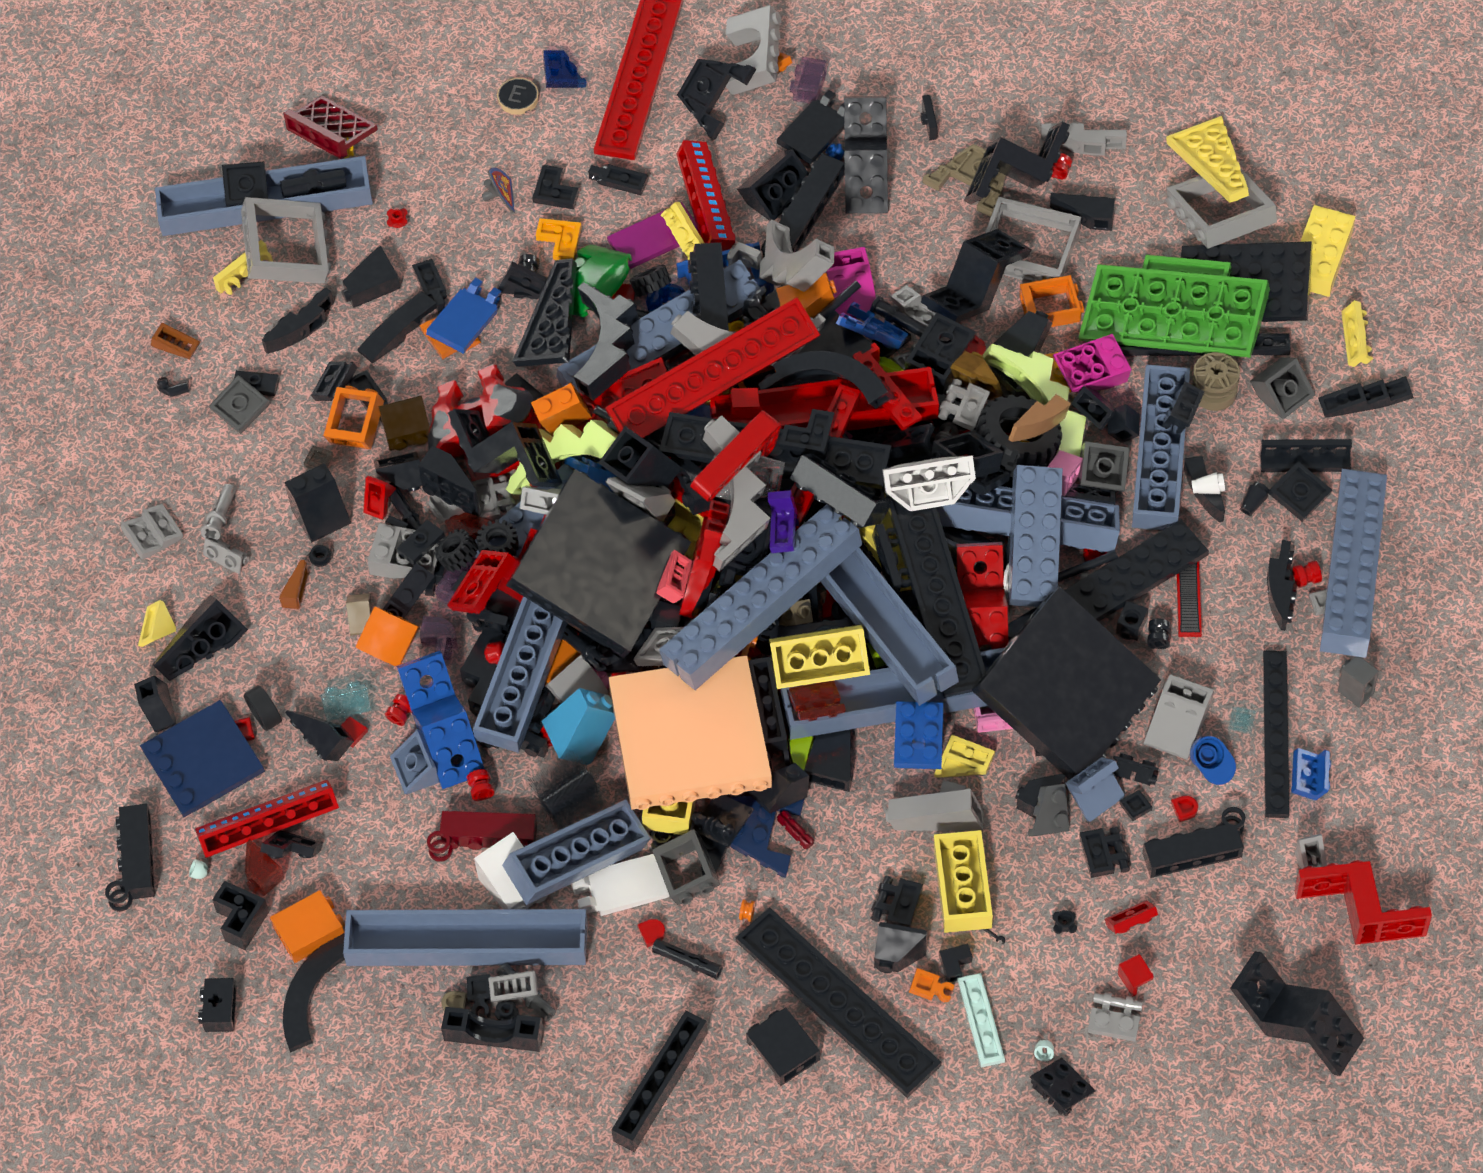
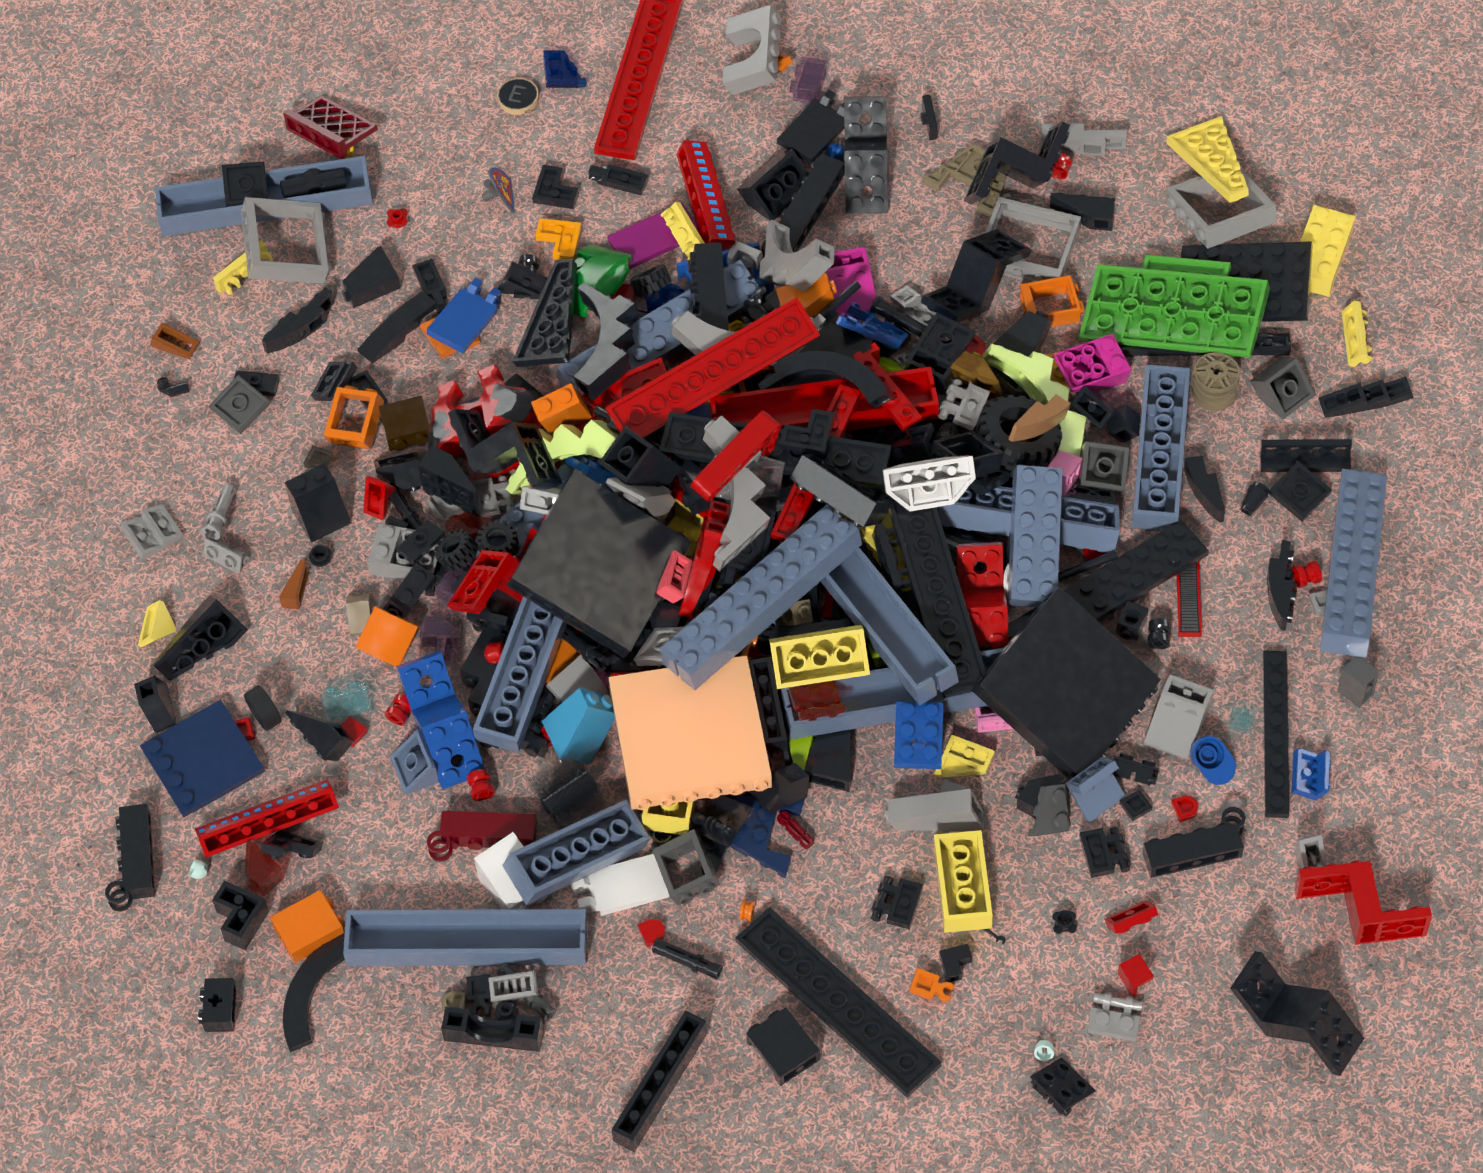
black wing [677,59,756,140] -> none
red panel [730,388,760,420] -> none
dark purple bracket [768,490,799,553] -> none
black slope [874,922,927,973] -> none
light aqua tile [957,973,1005,1068] -> none
black hinge [1162,381,1204,433] -> none
white cone [1192,472,1226,494] -> none

